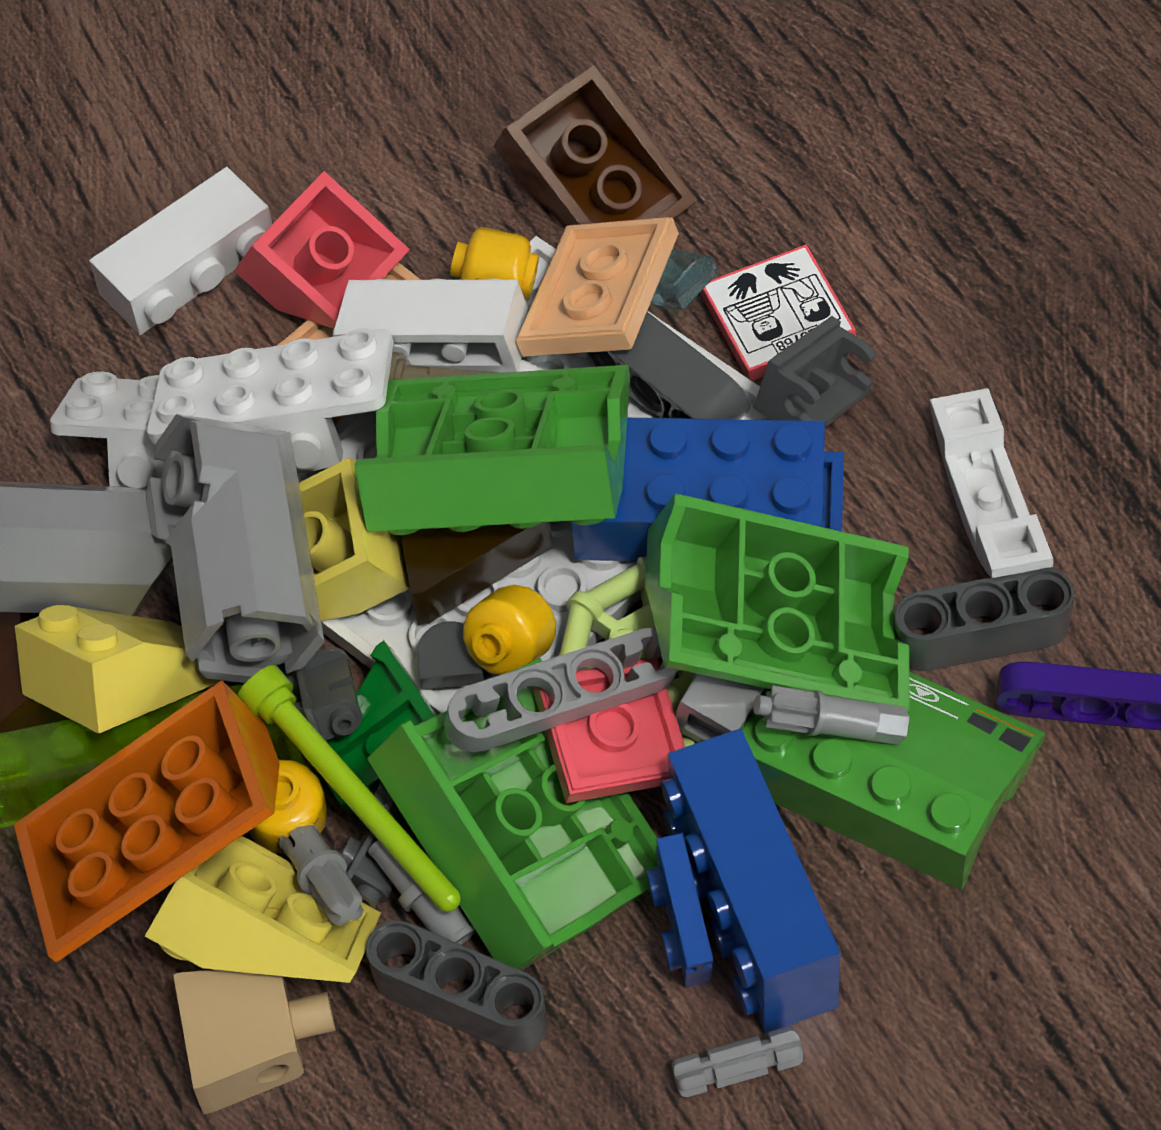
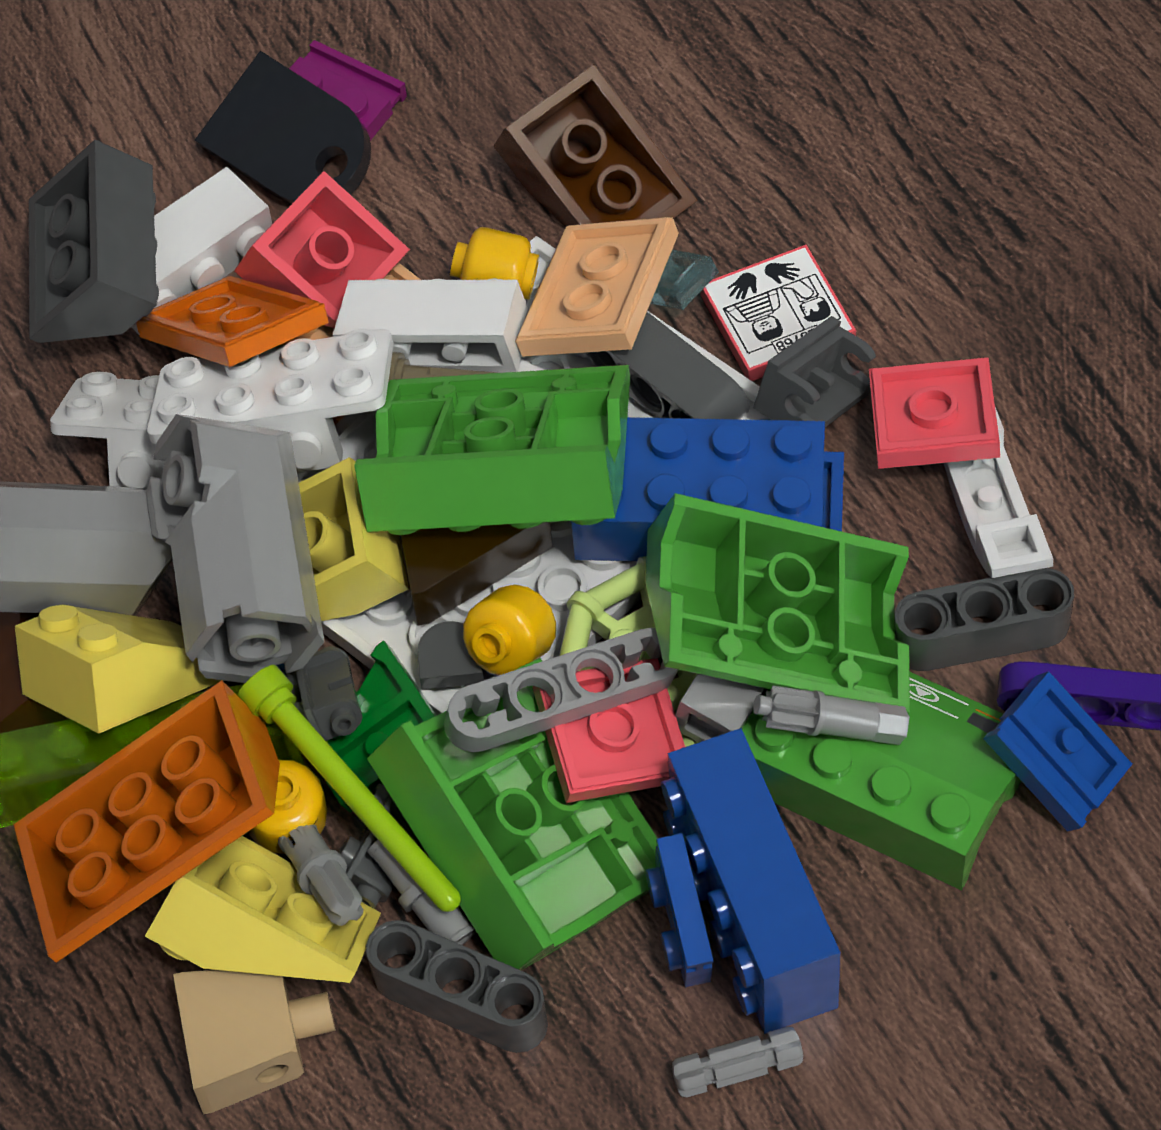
none -> dark grey slope [29,140,159,343]
none -> orange tile [136,276,329,367]
none -> black tile [195,51,371,205]
none -> magenta plate [289,40,407,141]
none -> coral tile [869,357,1000,469]
none -> blue plate [983,671,1132,832]

